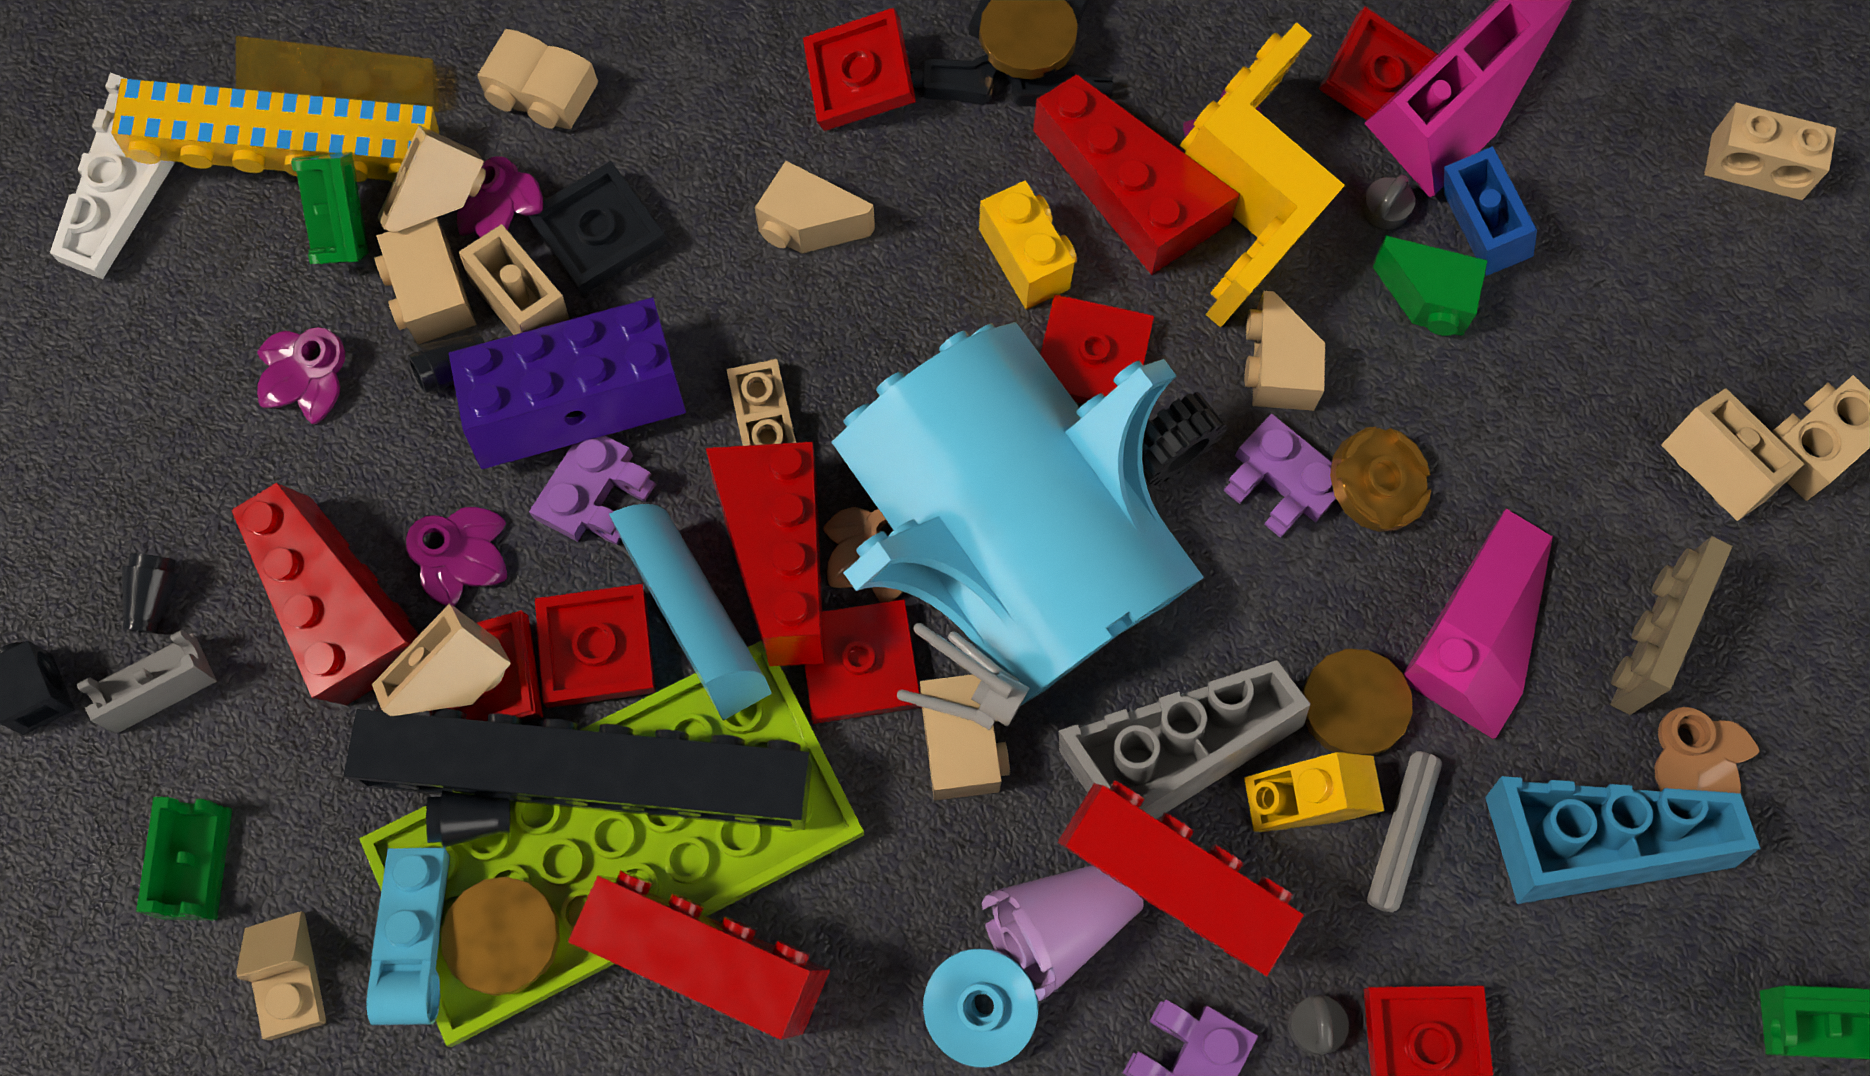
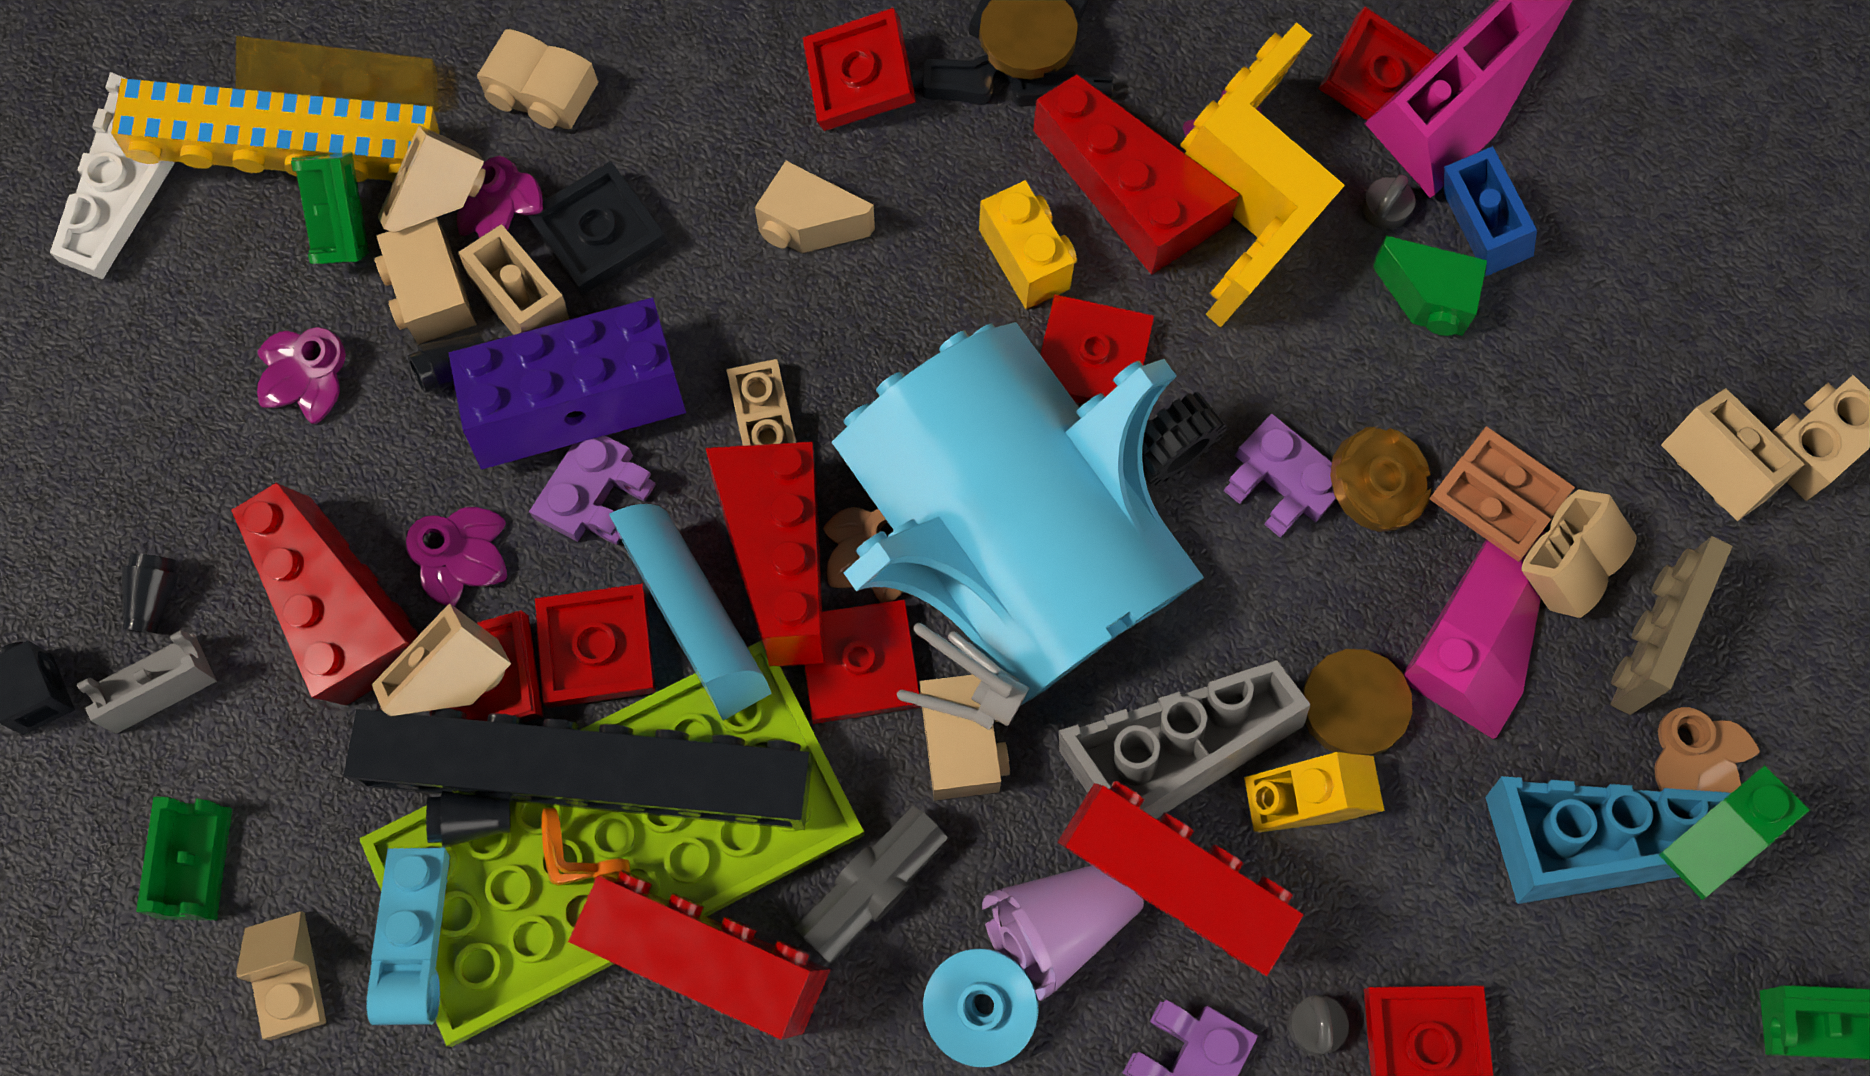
pearl gold tile [441,877,560,996] -> none
tan slope [1244,291,1325,411] -> none
light grey axle [1367,751,1442,913] -> none
tan brick [1704,103,1836,200] -> none
none -> orange piece [542,808,631,886]
none -> dark grey piece [795,805,948,964]
none -> nougat slope [1429,426,1575,562]
none -> tan brick [1522,489,1636,618]
none -> green slope [1659,765,1810,900]

